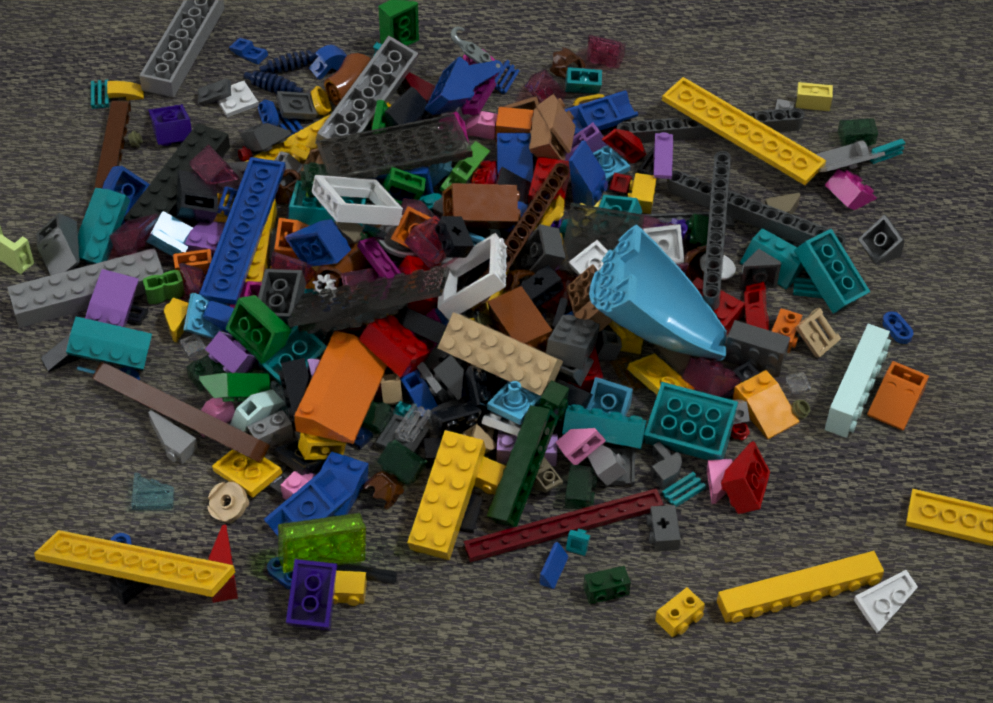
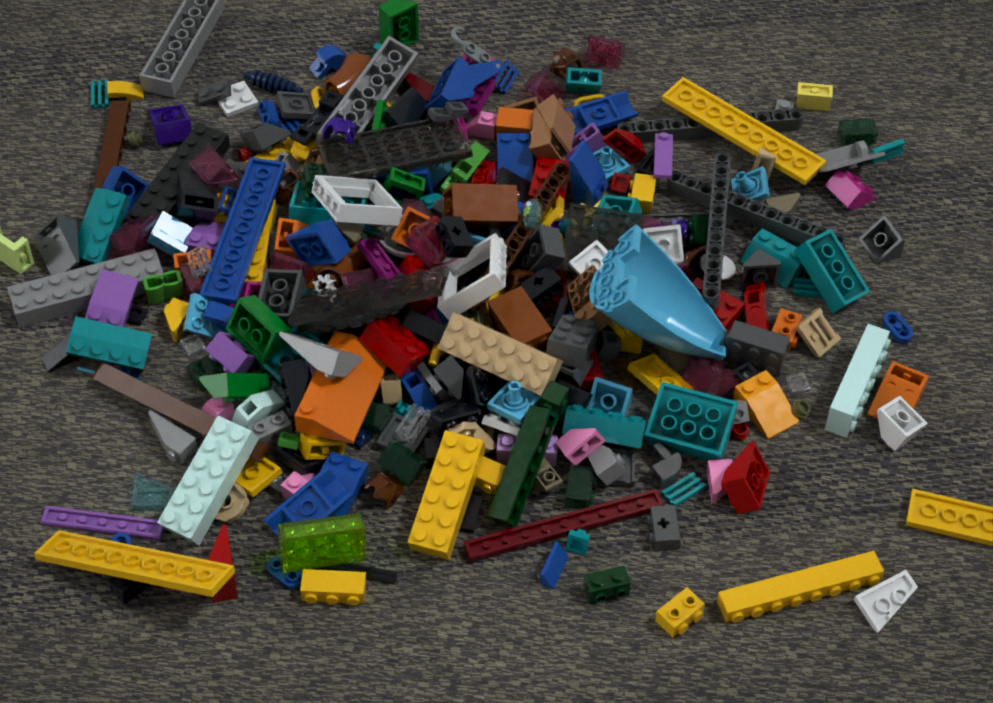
blue slope [229,38,268,65] -> none
dark blue piece [259,50,318,74] -> none
dark purple slope [286,559,337,630] -> none
none -> medium lavender tile [40,506,164,541]
none -> light aqua brick [157,416,259,546]
none -> clear tile [187,245,212,280]
none -> bright green tile [277,431,300,450]
none -> light grey wedge [279,331,363,379]
none -> black slope [290,89,343,145]
none -> dark purple helmet [322,117,357,143]
none -> dark grey slope [427,101,469,122]
none -> yellow arm [428,344,446,367]
none -> tan plate [449,422,478,436]
none -> clear light blue brick [523,199,542,228]
none -> medium azure plate [731,166,770,201]
none -> tan slope [751,147,776,181]
none -> white slope [877,396,928,451]

